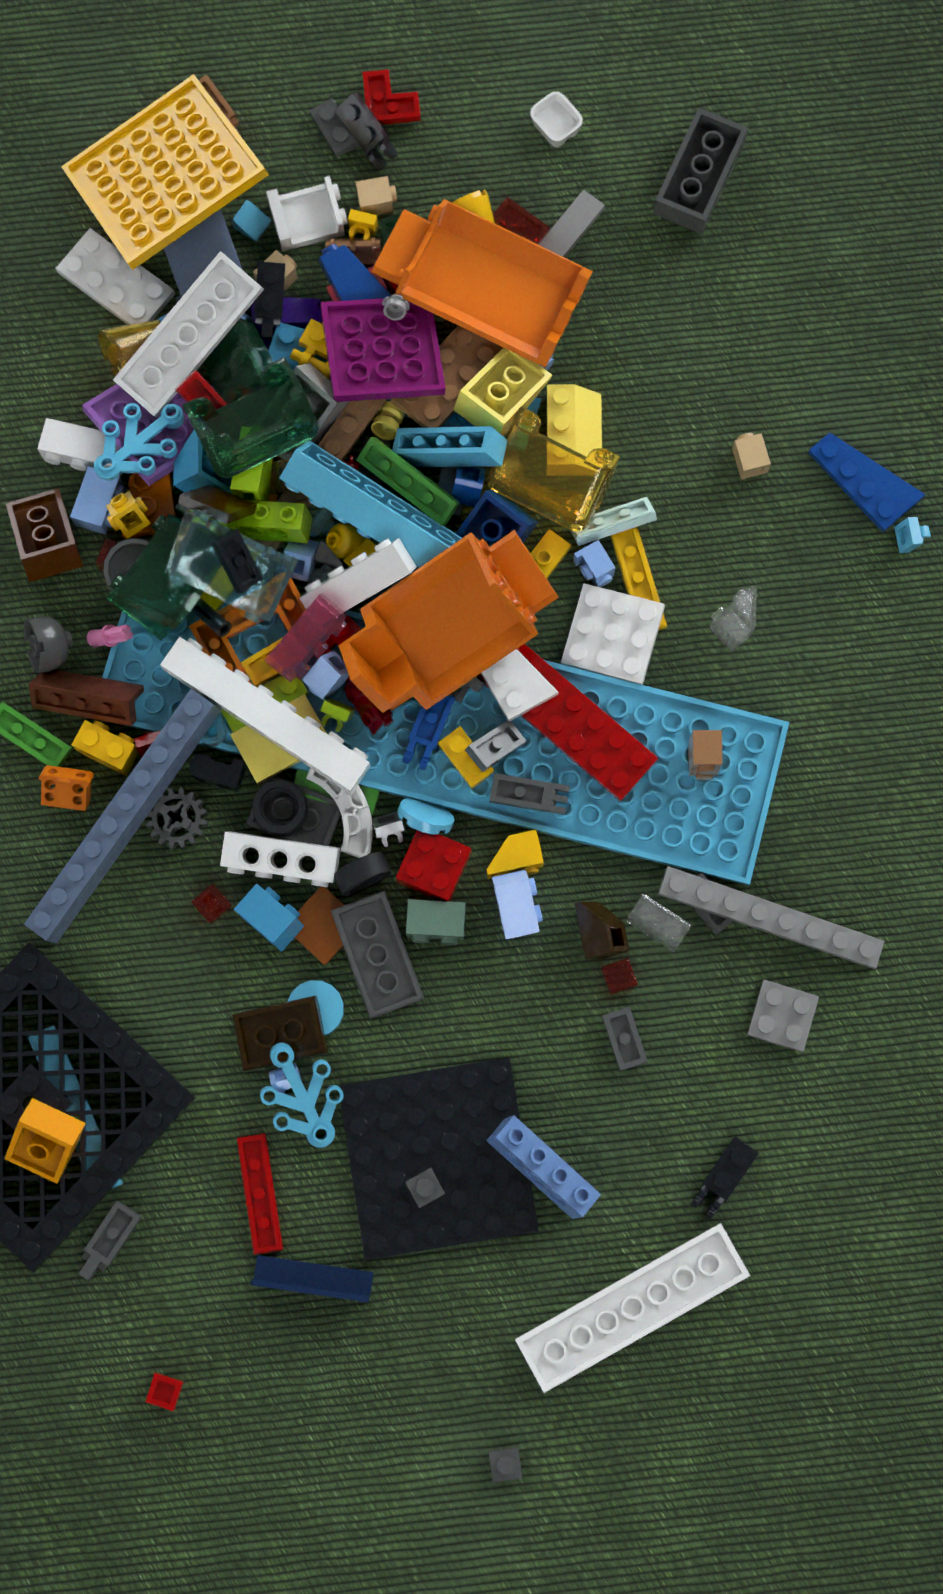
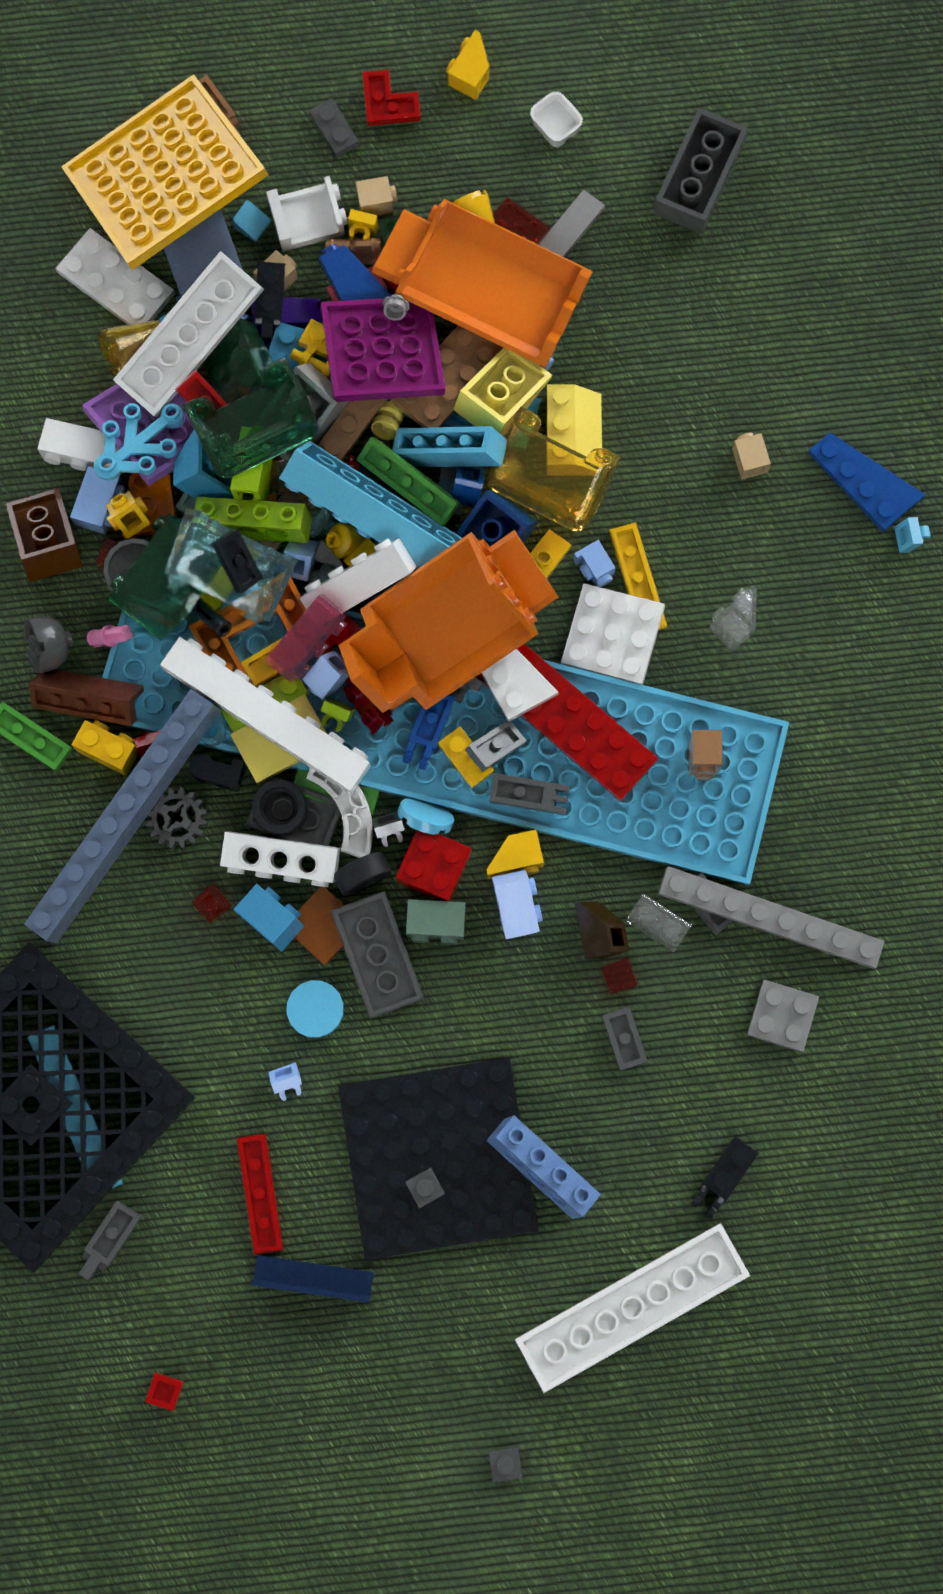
light orange slope [4,1098,86,1184] -> none
orange piece [39,765,94,811] -> none
dark brown tile [178,485,257,524] -> none
dark brown tile [232,996,328,1071] -> none
medium azure plant [260,1043,343,1148] -> none
black hinge [335,92,398,170] -> none
light aqua tile [569,497,657,546] -> none
none -> yellow slope [446,30,489,100]

